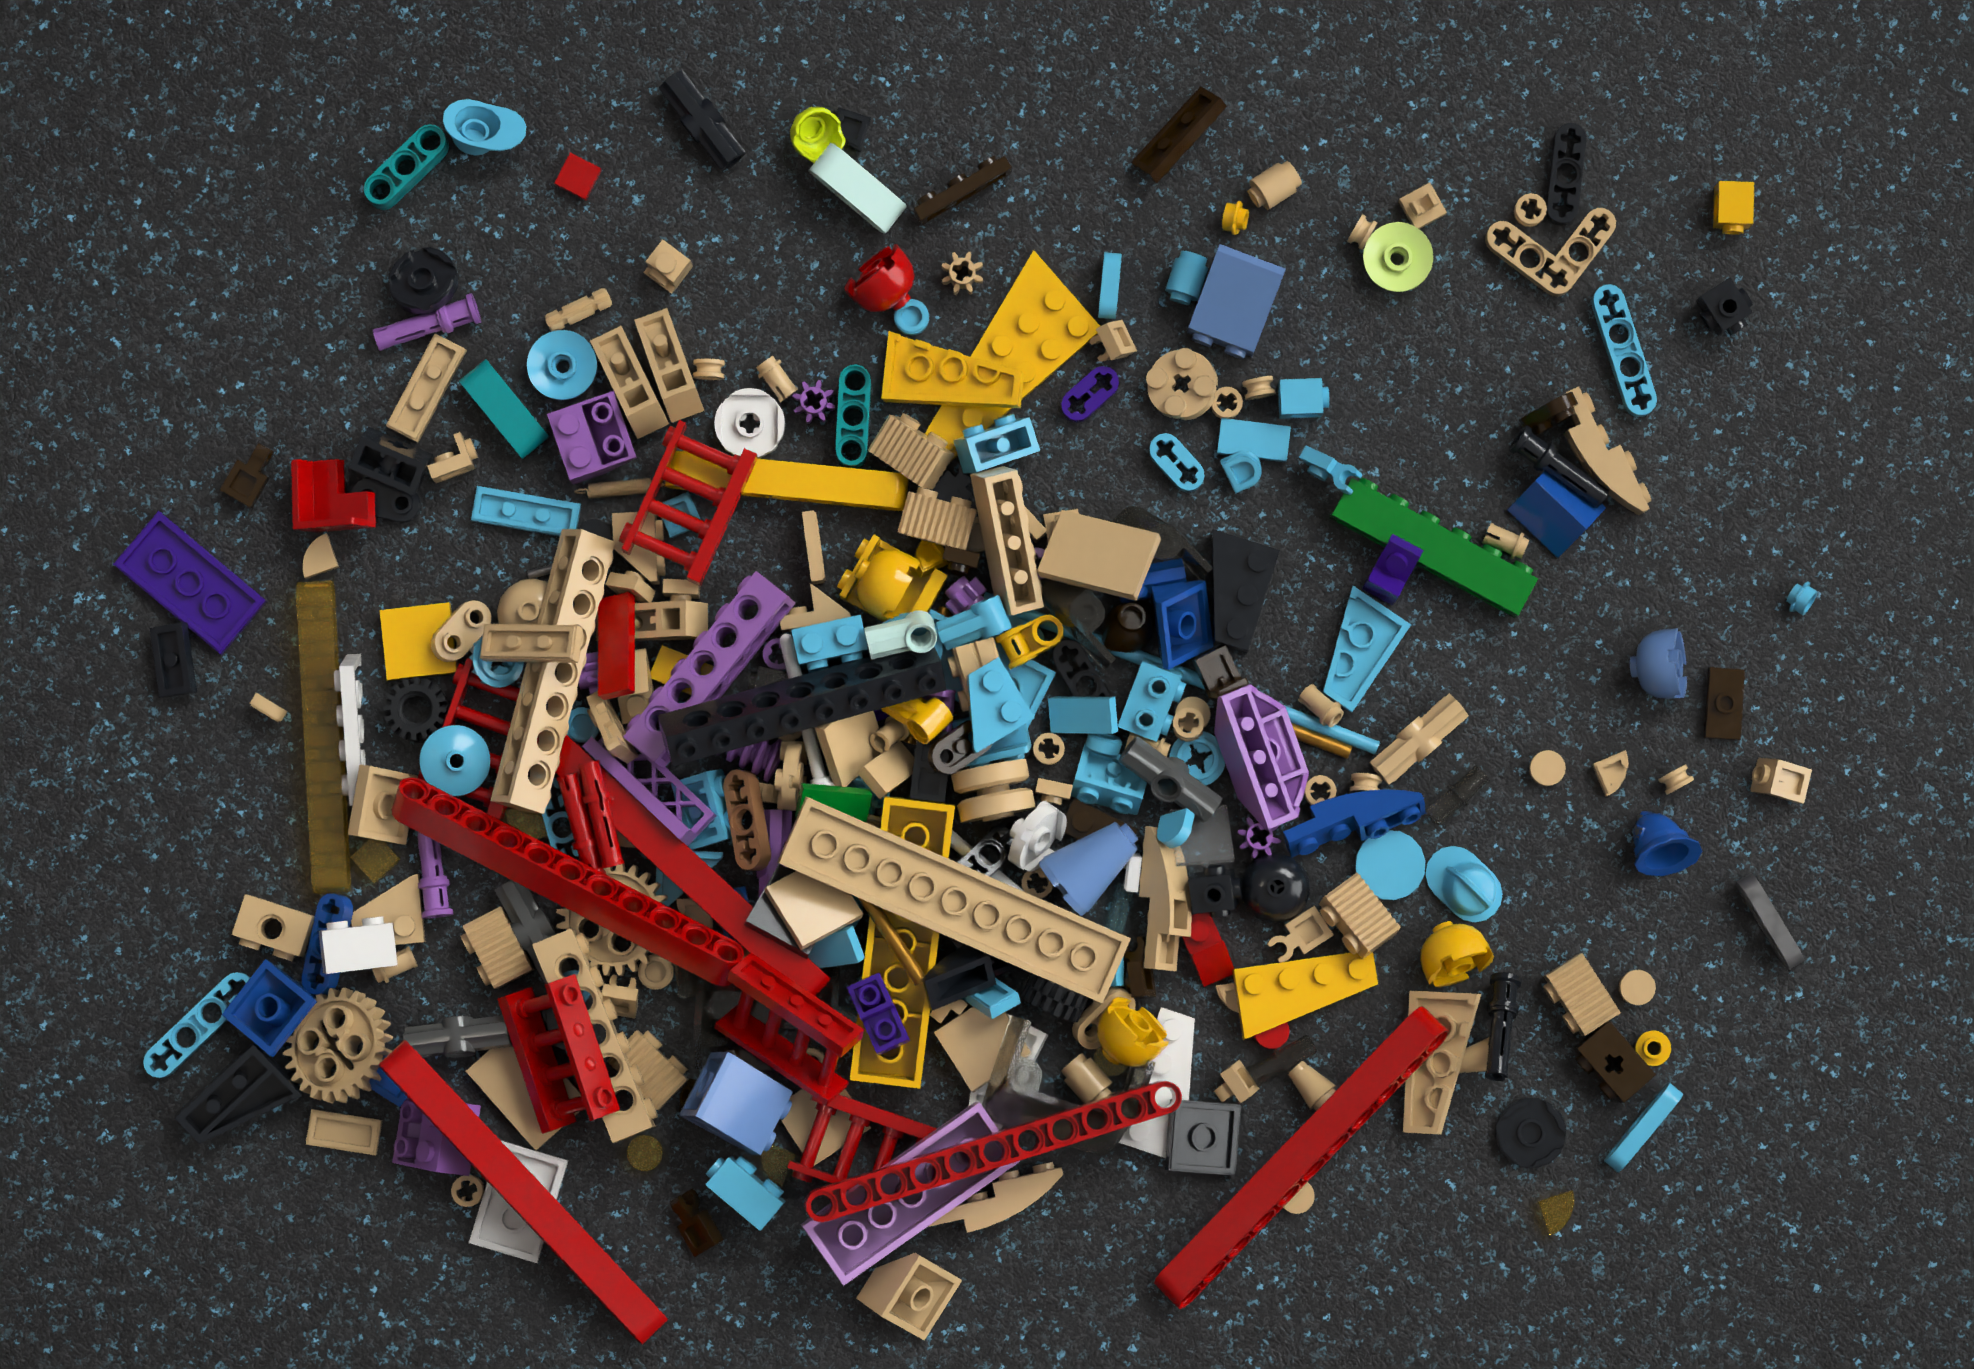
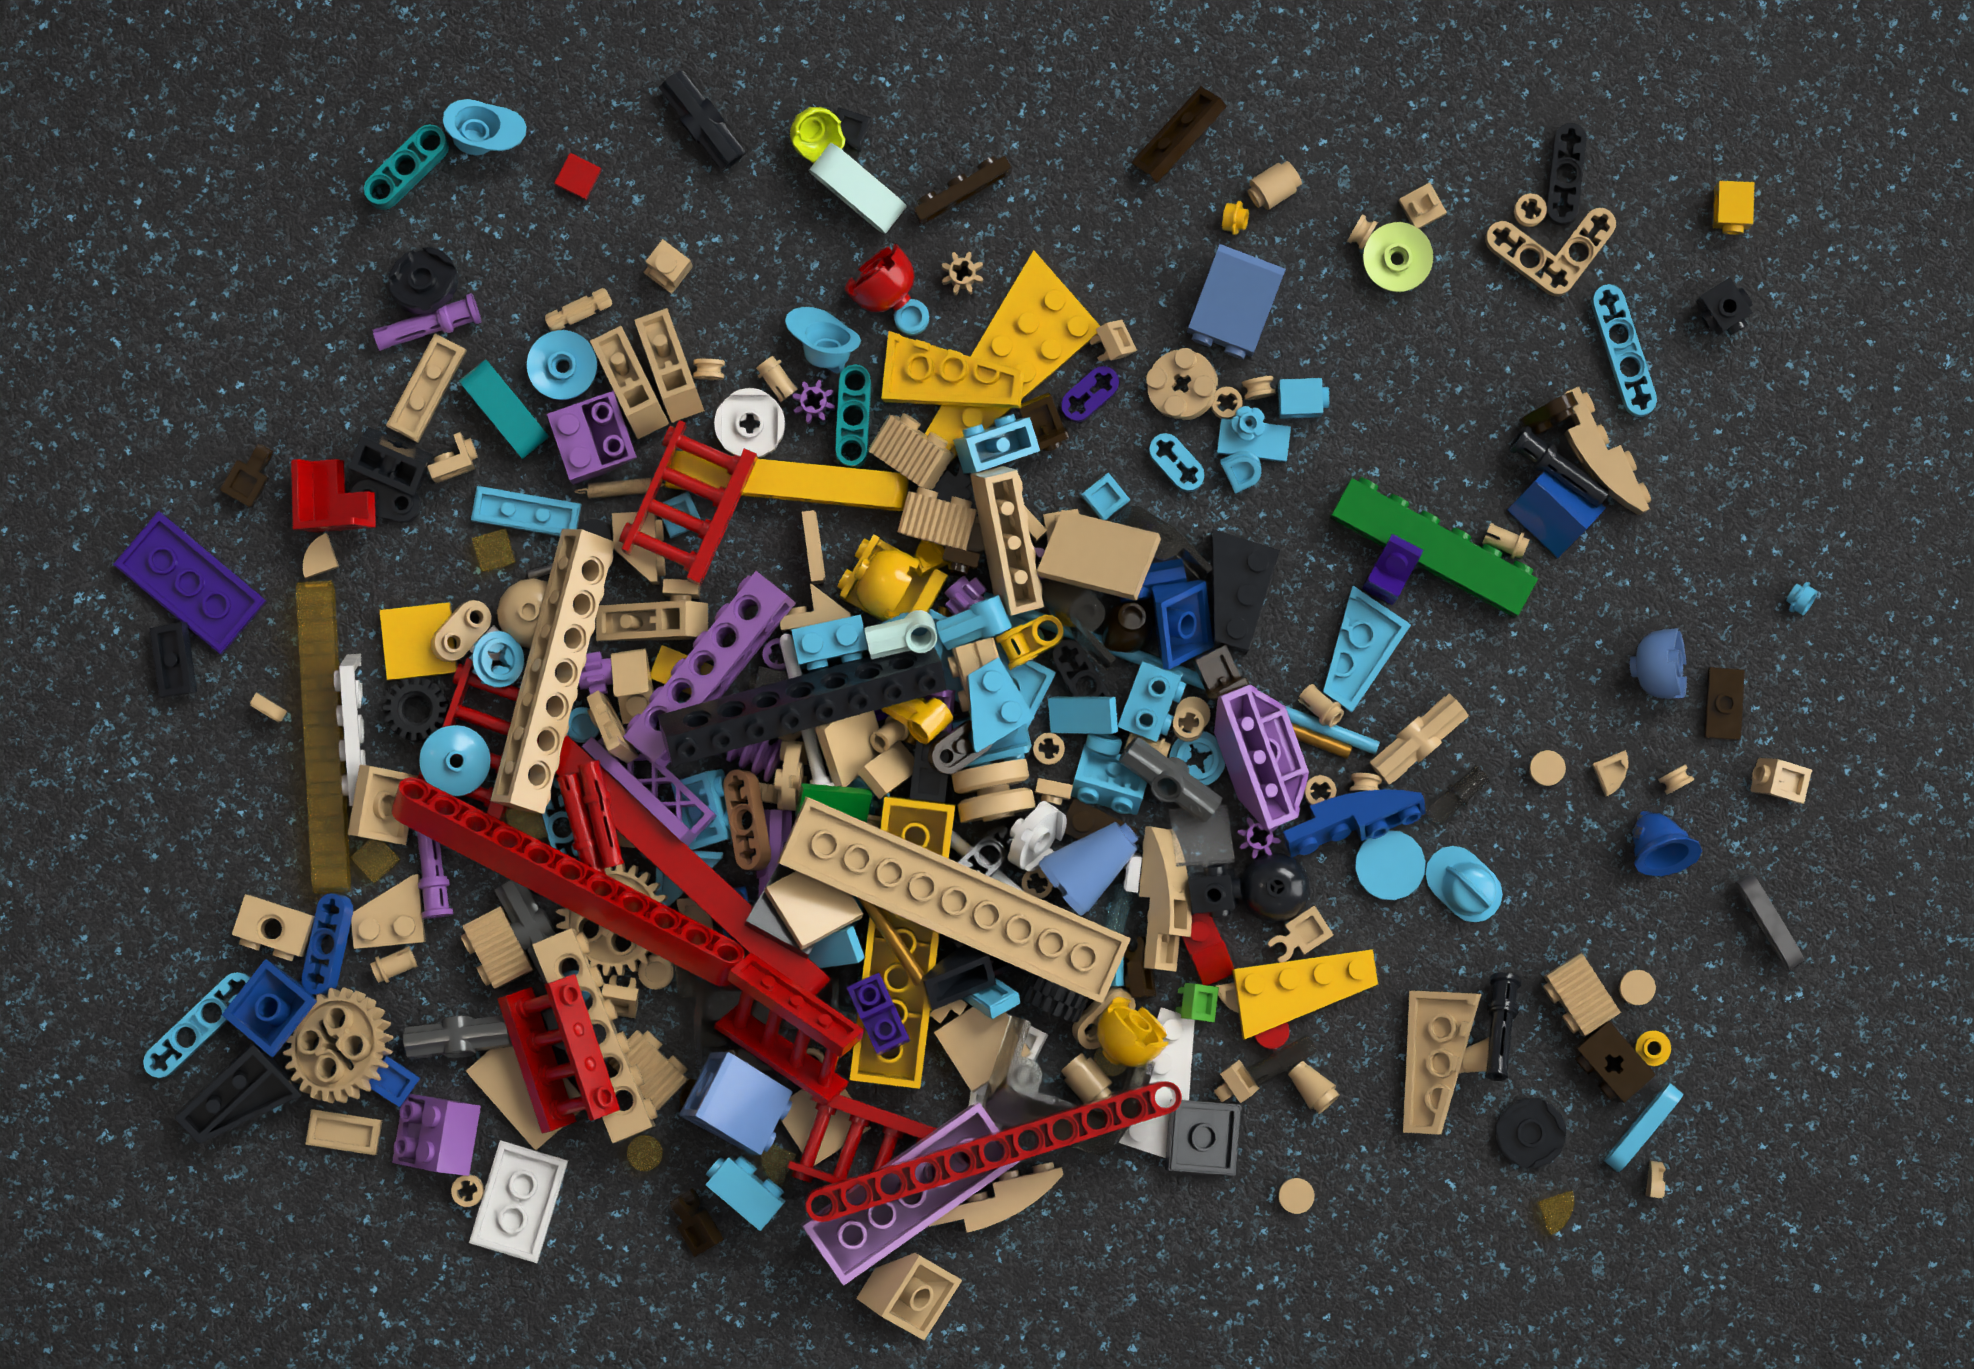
white brick [319,916,397,974] -> none
red beam [378,1040,668,1345] -> none
tan tile [480,624,583,663] -> none
red tile [598,592,635,700] -> none
tan plate [605,571,656,603] -> none
medium azure beam [1098,252,1122,319] -> none
red beam [1154,1006,1449,1309] -> none
medium azure tile [1157,808,1195,848] -> none
medium azure brick [1165,251,1208,305] -> none
medium azure plate [1299,445,1362,495] -> none
tan brick [1319,873,1400,959] -> none
yellow cylinder [1420,921,1494,987] -> none
none -> clear yellow tile [472,529,516,573]
none -> medium azure piece [785,307,861,374]
none -> dark brown bracket [1017,392,1070,451]
none -> medium azure tile [1081,473,1130,520]
none -> bright green tile [1176,983,1219,1022]
none -> medium azure plate [1231,406,1266,441]
none -> tan tile [1646,1161,1665,1199]

